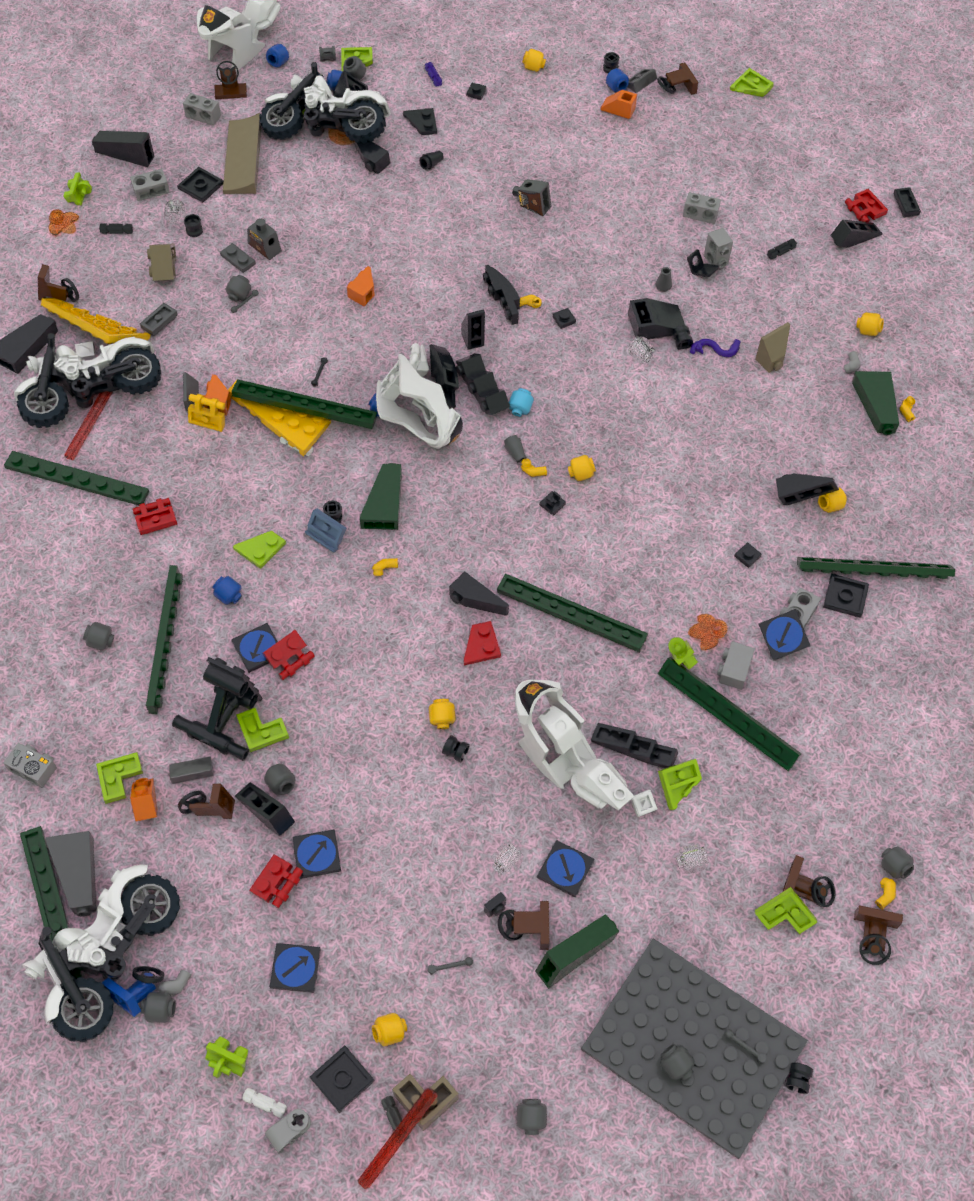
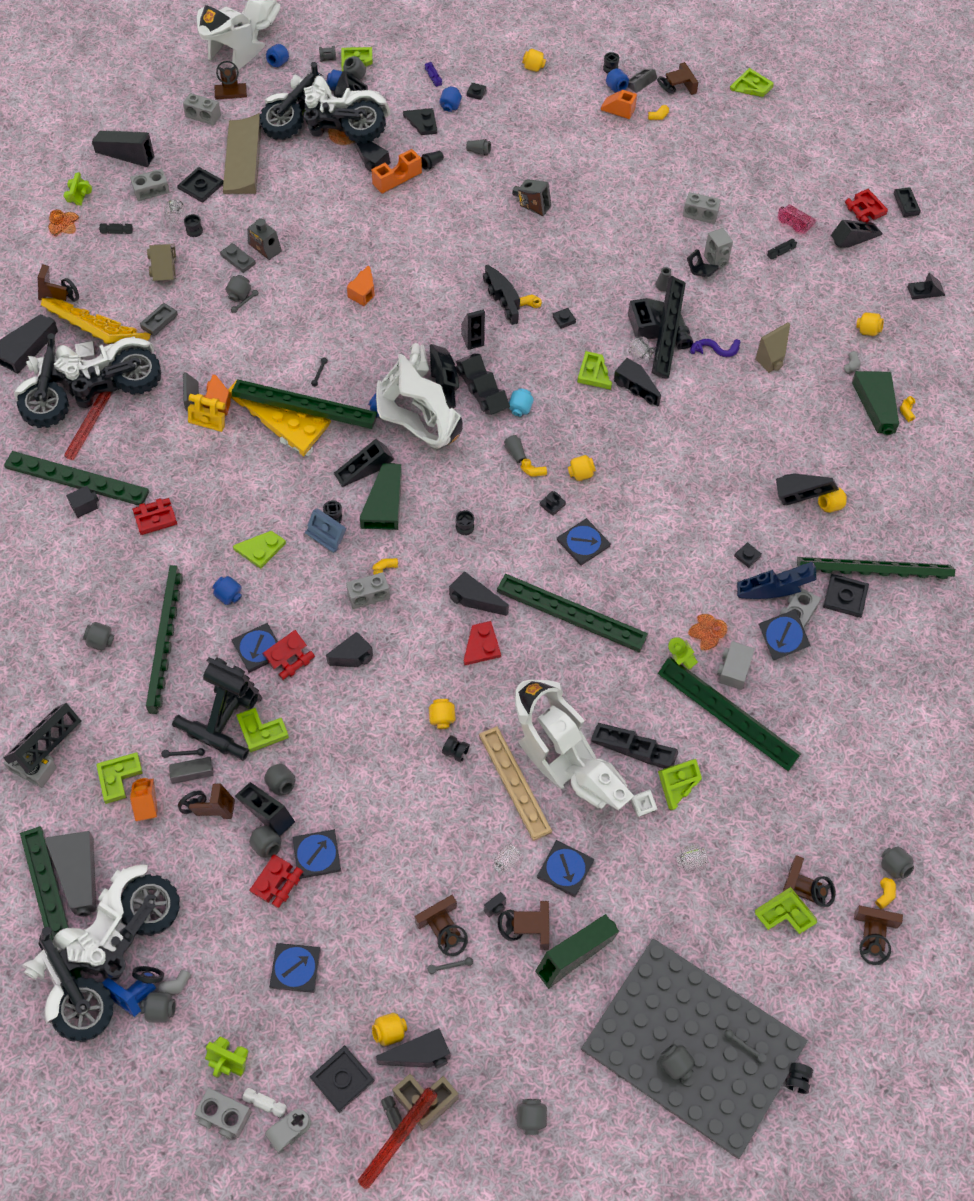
none -> black fence [3,703,81,773]
none -> black brick [66,486,99,518]
none -> black hinge [161,748,205,758]
none -> light grey brick [194,1087,252,1139]
none -> dark grey head [249,826,282,858]
none -> black slope [326,632,373,667]
none -> black slope [334,439,394,487]
none -> light grey brick [346,572,390,609]
none -> orange arch [371,149,422,194]
none -> black slope [376,1028,450,1068]
none -> reddish brown piece [414,894,468,956]
none -> blue head [439,86,462,112]
none -> black wheel [456,510,475,535]
none -> dark grey cone [466,139,491,156]
none -> tan tile [479,726,552,841]
none -> tile [557,518,611,566]
none -> lime wing [577,351,612,390]
none -> black slope [614,358,661,406]
none -> yellow arm [648,105,669,120]
none -> black tile [651,276,686,379]
none -> dark blue slope [737,562,817,599]
none -> clear pink bracket [777,204,816,234]
none -> black slope [907,273,945,300]

